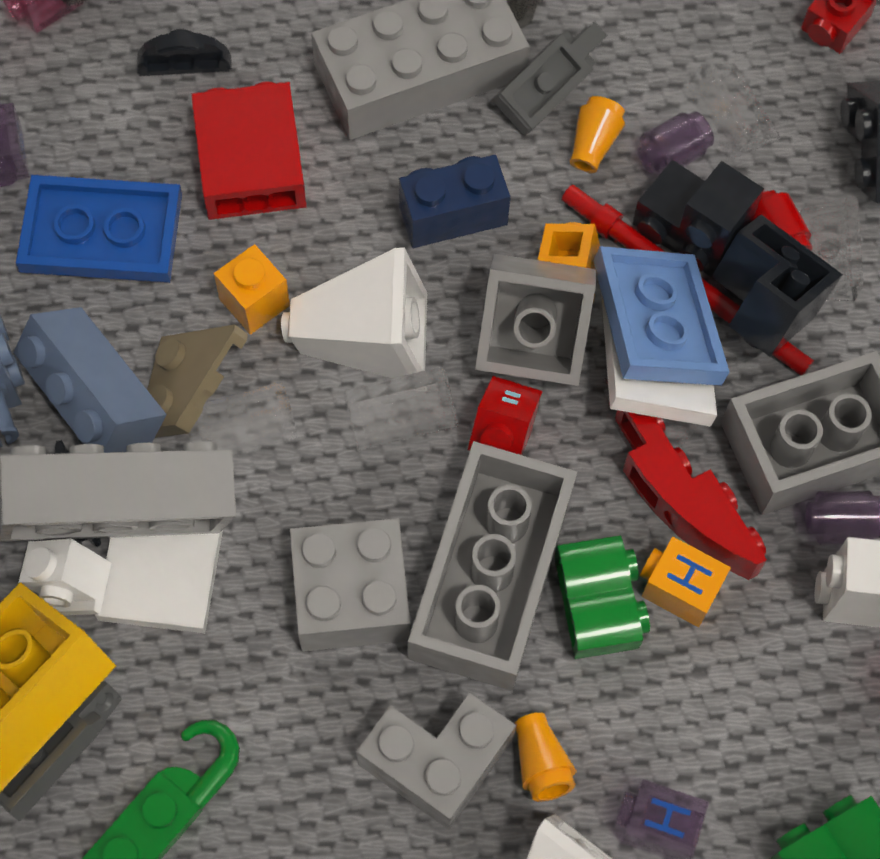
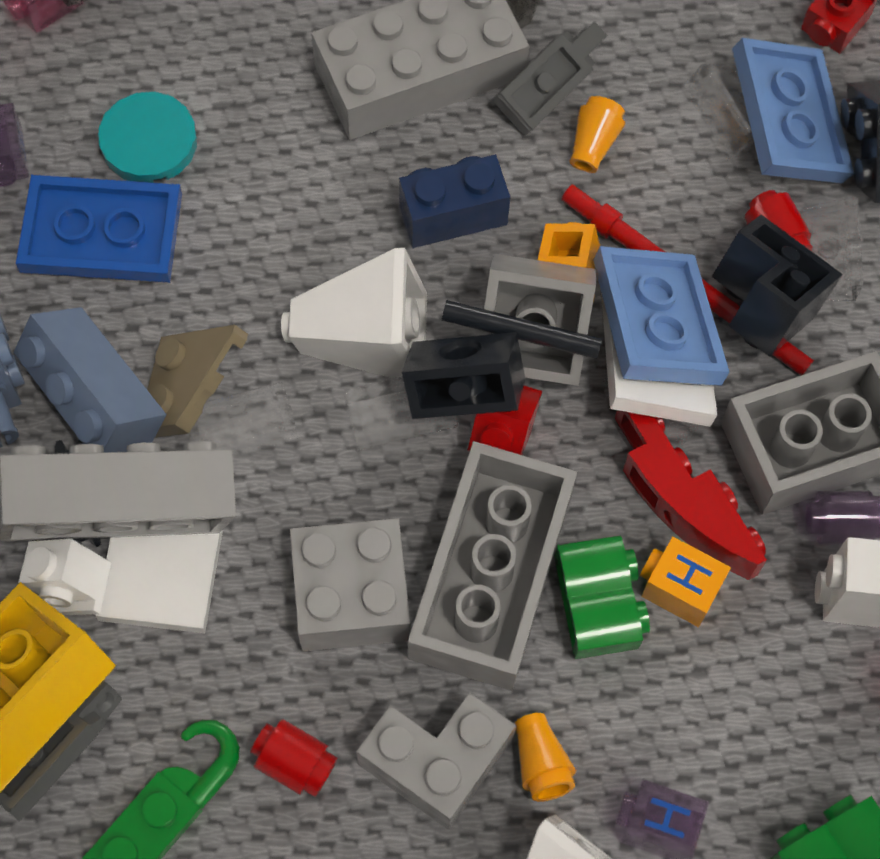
black plate [137,29,232,76] -> none
red brick [191,81,307,220] -> none
light orange brick [214,244,290,335] -> none
black brick [632,160,764,278] -> none
clear purple brick [638,111,714,175] -> none
none -> teal tile [98,91,197,183]
none -> red brick [250,719,338,797]
none -> black brick [402,332,525,419]
none -> black bar [441,300,602,359]
none -> medium blue plate [732,38,854,184]

